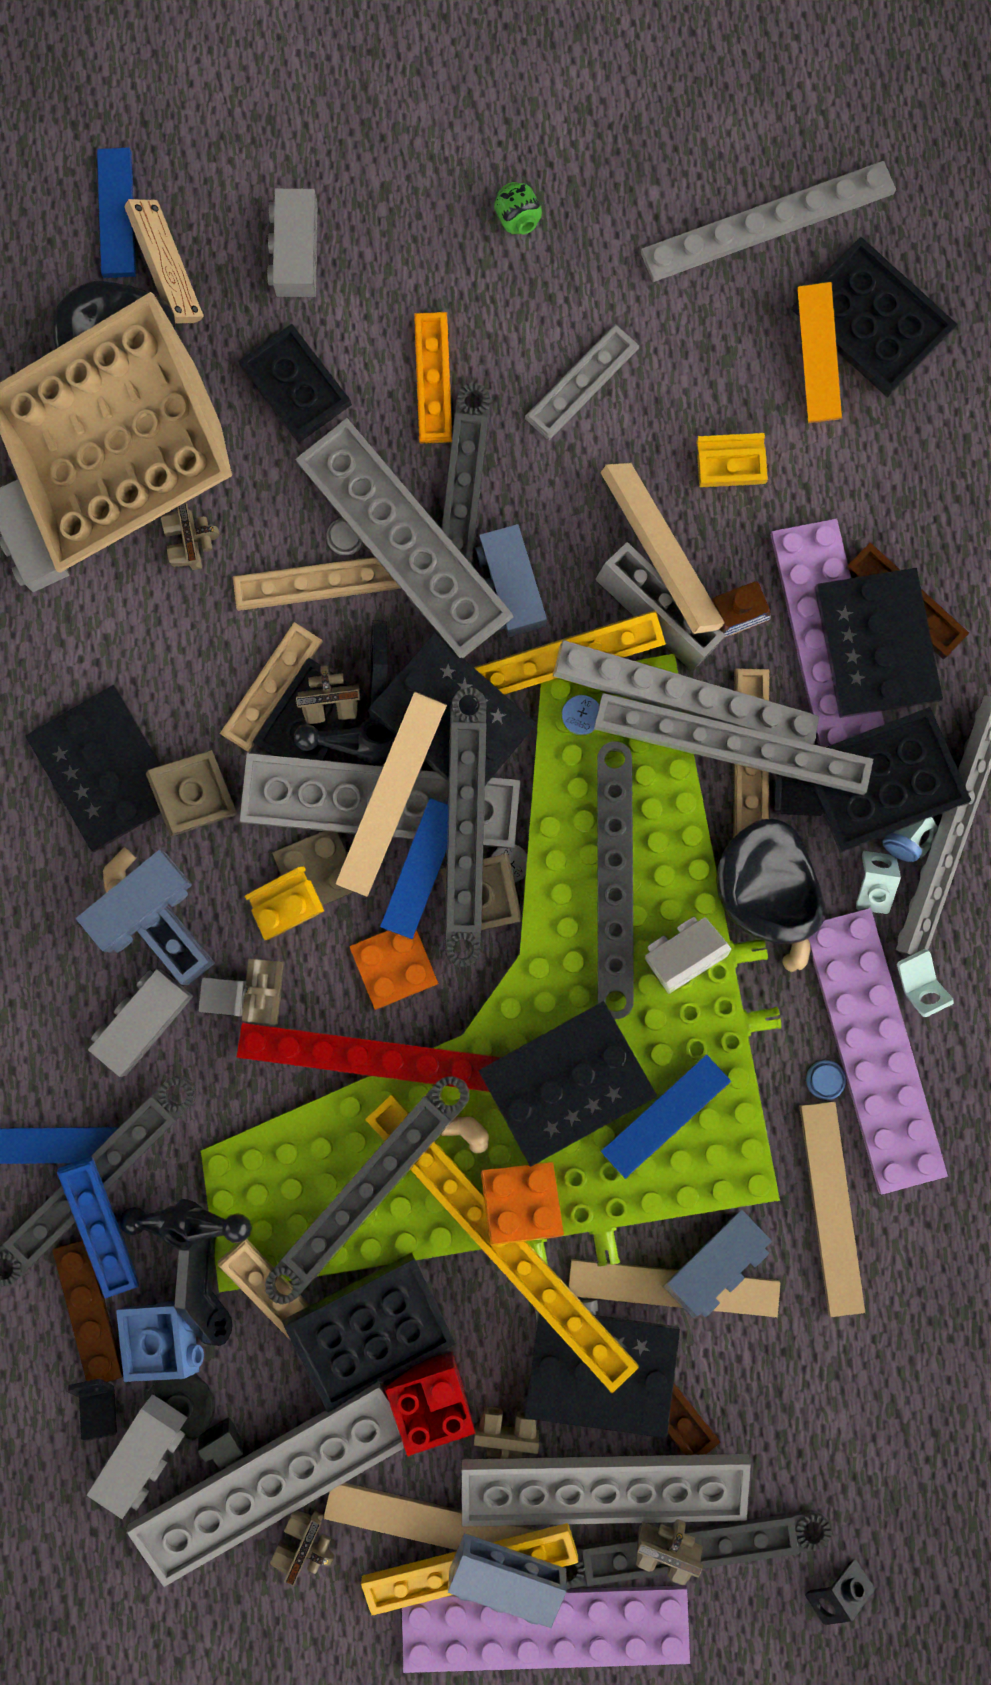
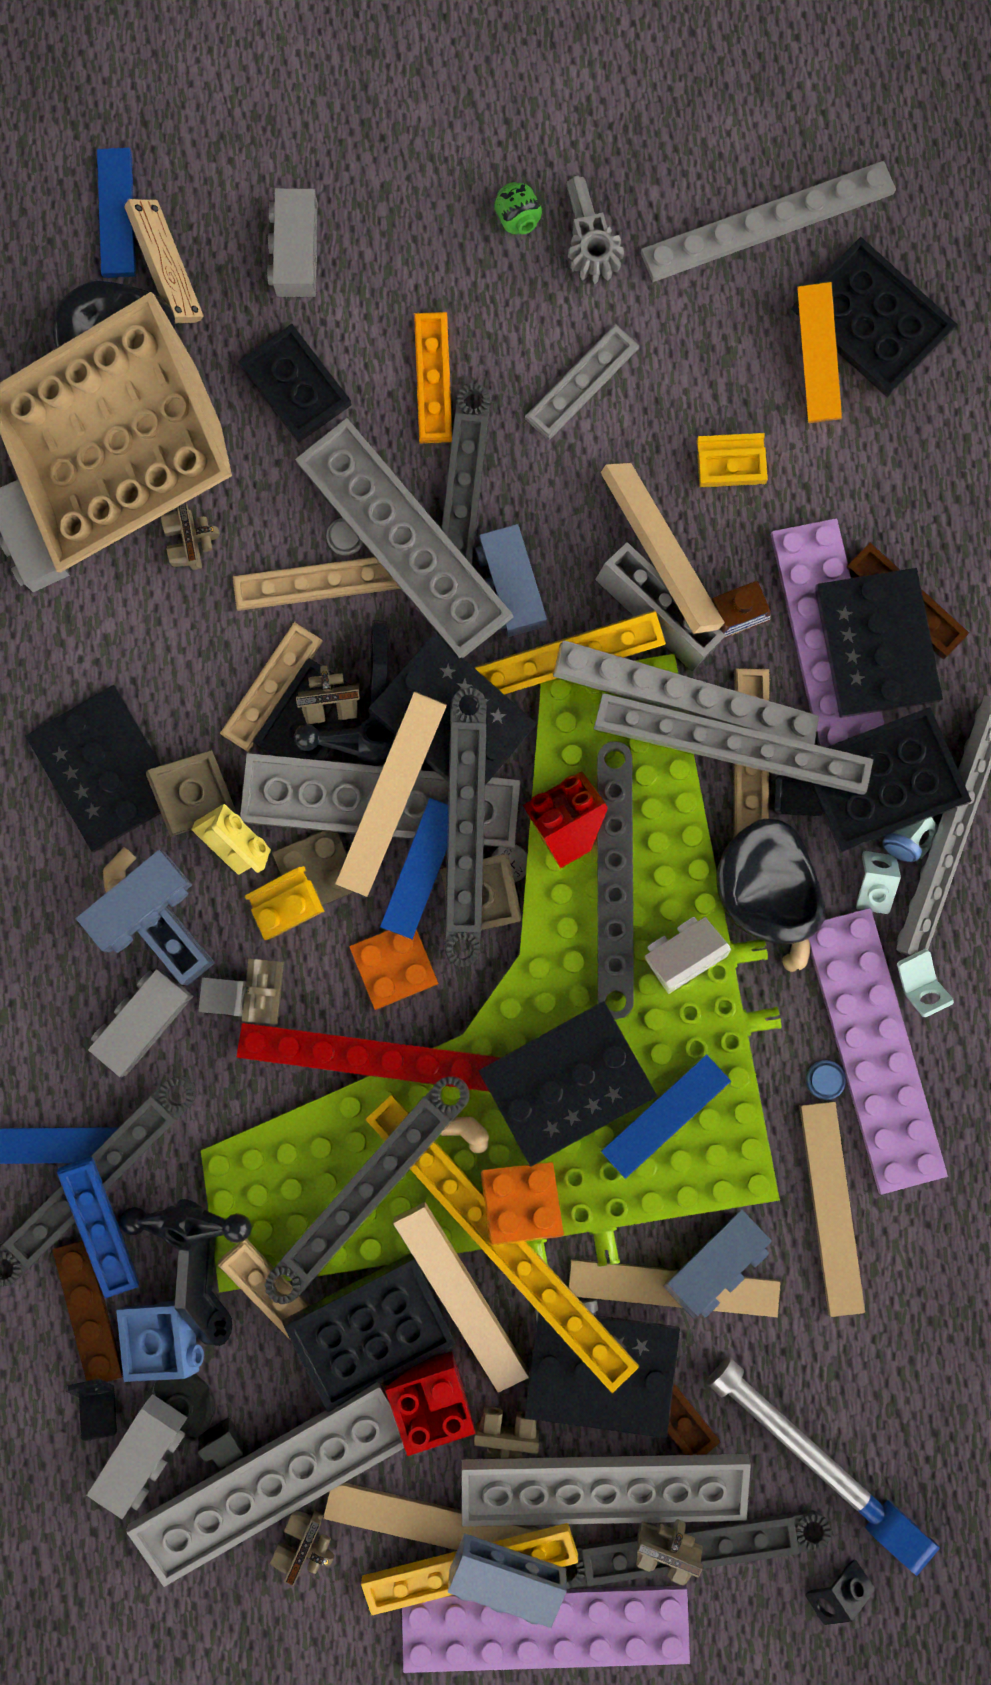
medium blue piece [562,695,599,735] -> none
none -> light yellow bracket [191,804,271,875]
none -> tan tile [393,1202,529,1392]
none -> red slope [522,771,608,869]
none -> light grey gear [567,176,624,284]
none -> flat silver piece [707,1357,940,1576]

